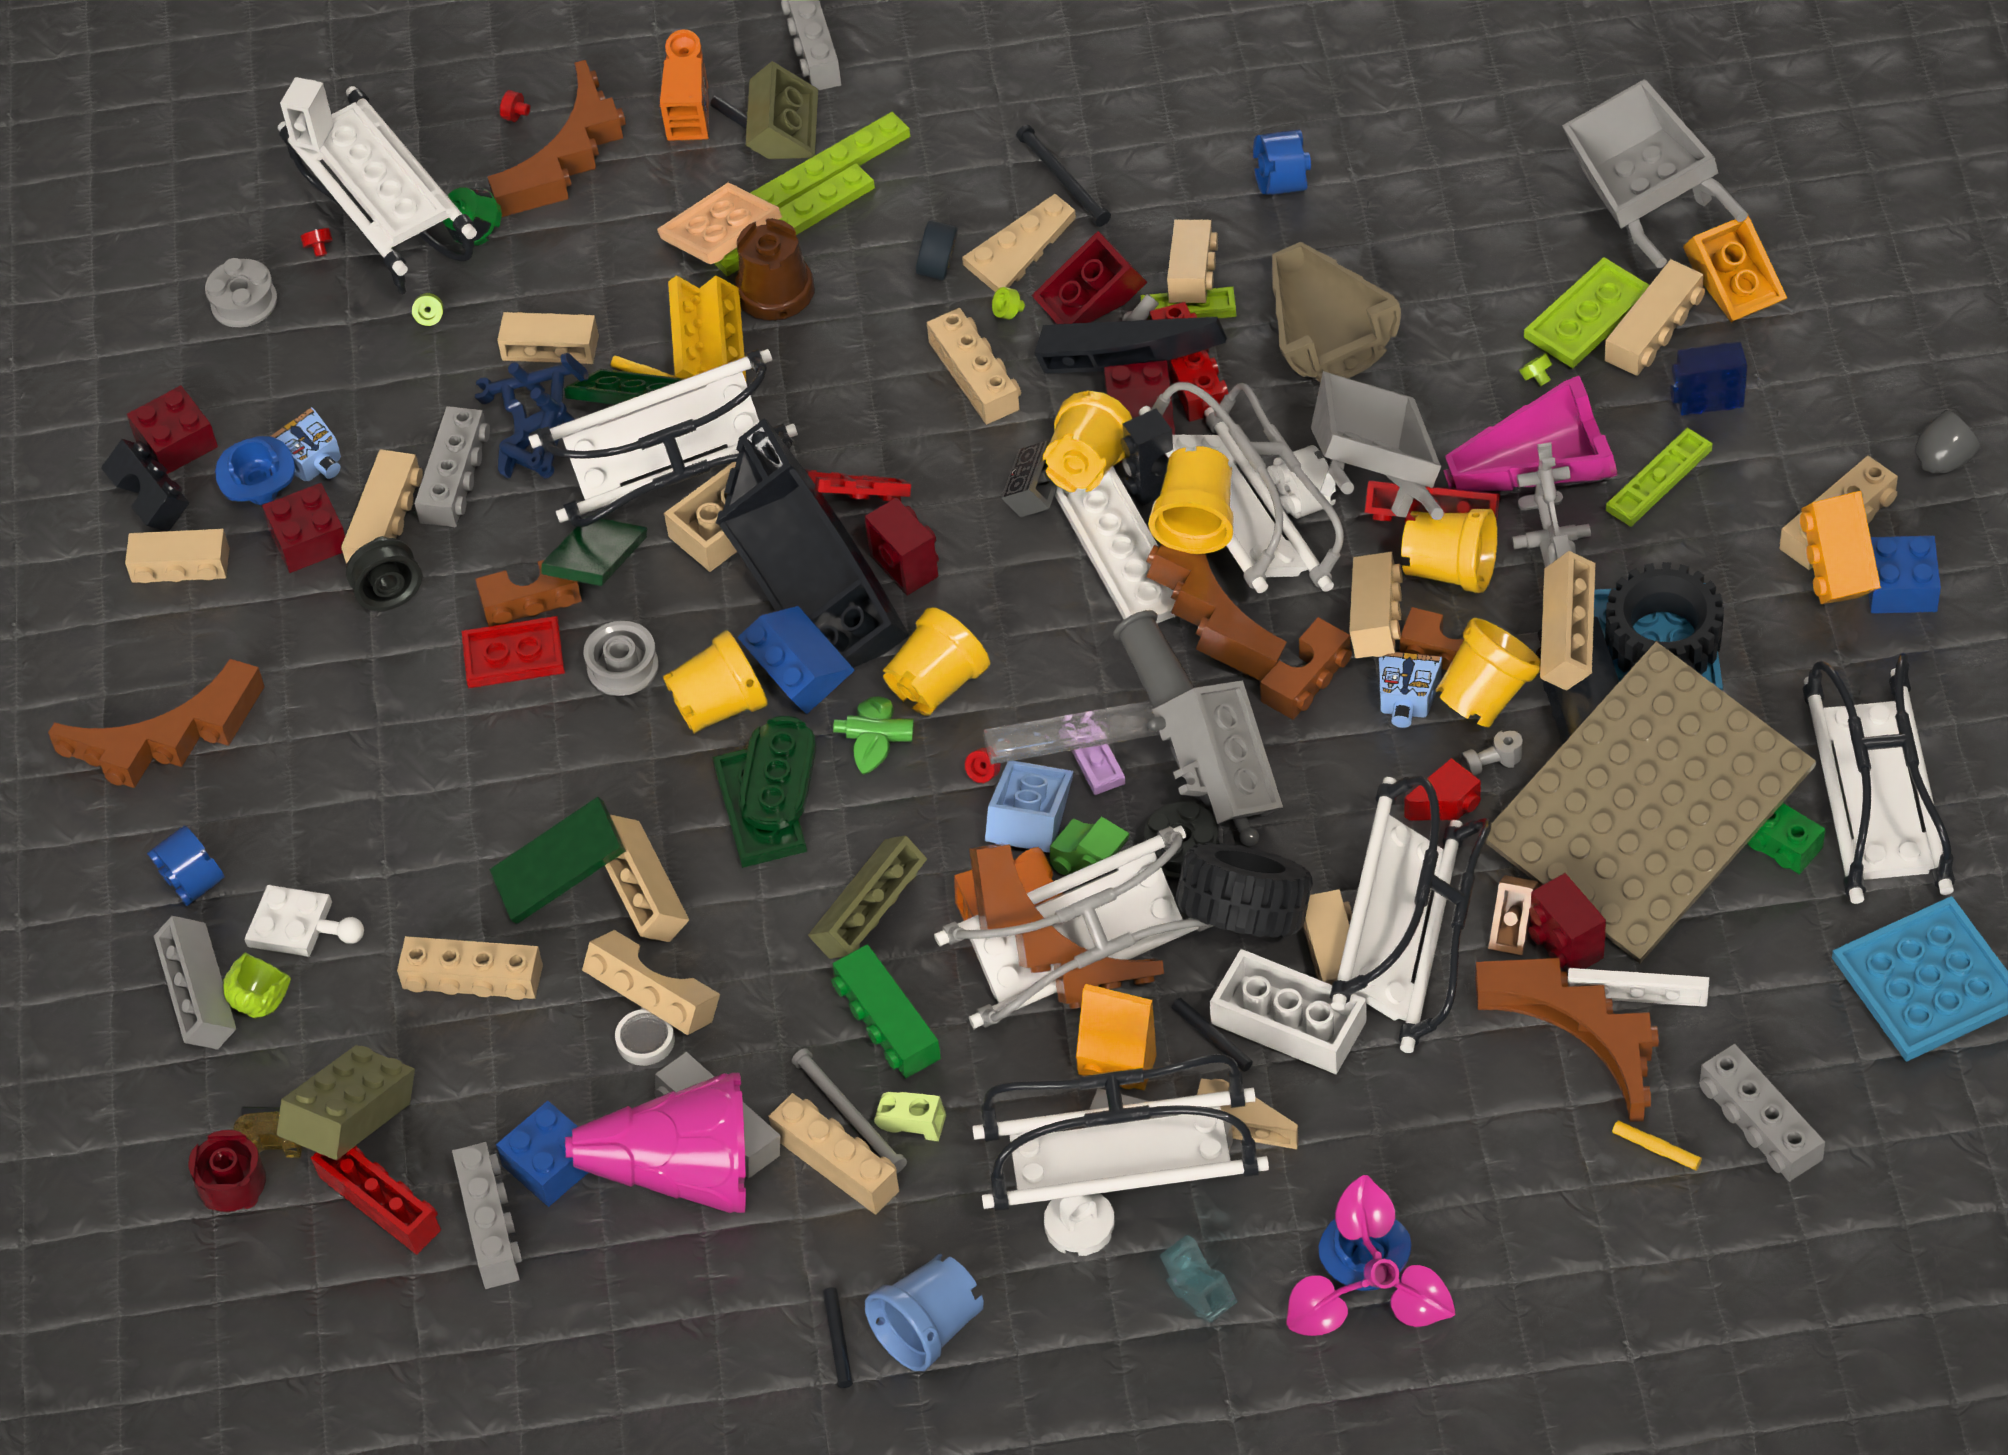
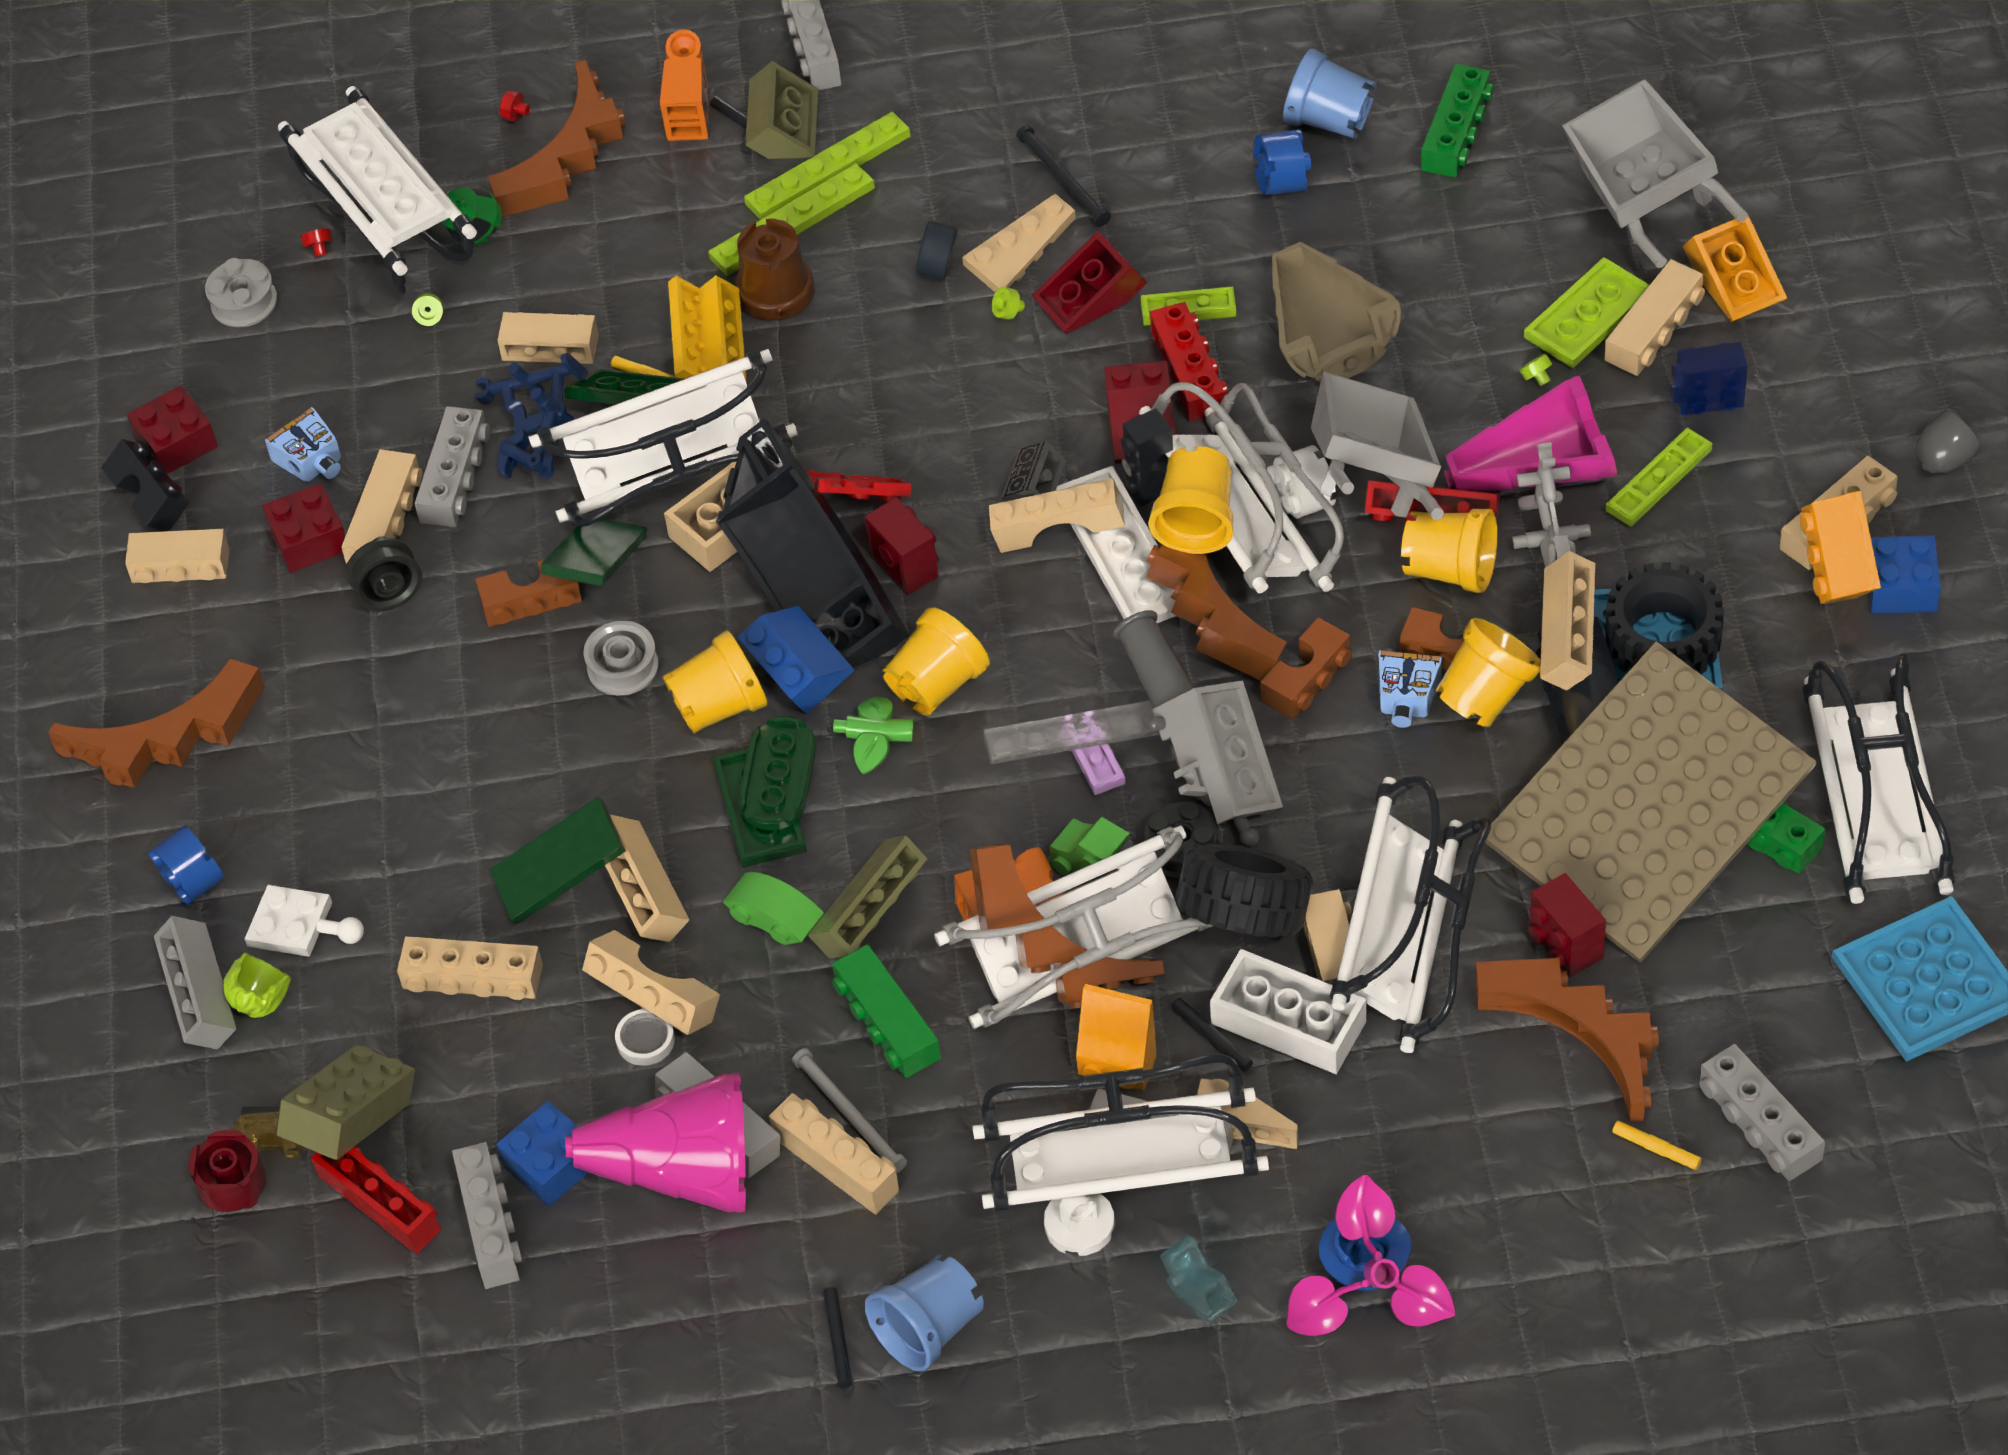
blue hat [215,436,296,506] -> none
white brick [280,77,334,151] -> none
red tile [461,616,565,688] -> none
light nougat plate [657,183,782,265] -> none
yellowish green leg [874,1092,946,1141] -> none
tan brick [927,308,1021,425] -> none
red tile [965,748,1001,783] -> none
light blue slope [985,760,1073,853] -> none
black slope [1034,317,1227,374] -> none
yellow piece [1043,390,1132,492] -> none
light grey arm [1122,294,1159,321] -> none
tan brick [1167,220,1218,303] -> none
tan brick [1349,552,1403,658] -> none
red slope [1404,758,1481,821] -> none
light grey leg [1460,730,1523,776] -> none
medium nougat slope [1488,875,1538,955] -> none
white tile [1568,968,1709,1007] -> none
none -> bright green brick [723,872,824,945]
none -> tan arch [989,478,1125,553]
none -> medium blue piece [1283,49,1377,139]
none -> green brick [1421,63,1494,178]

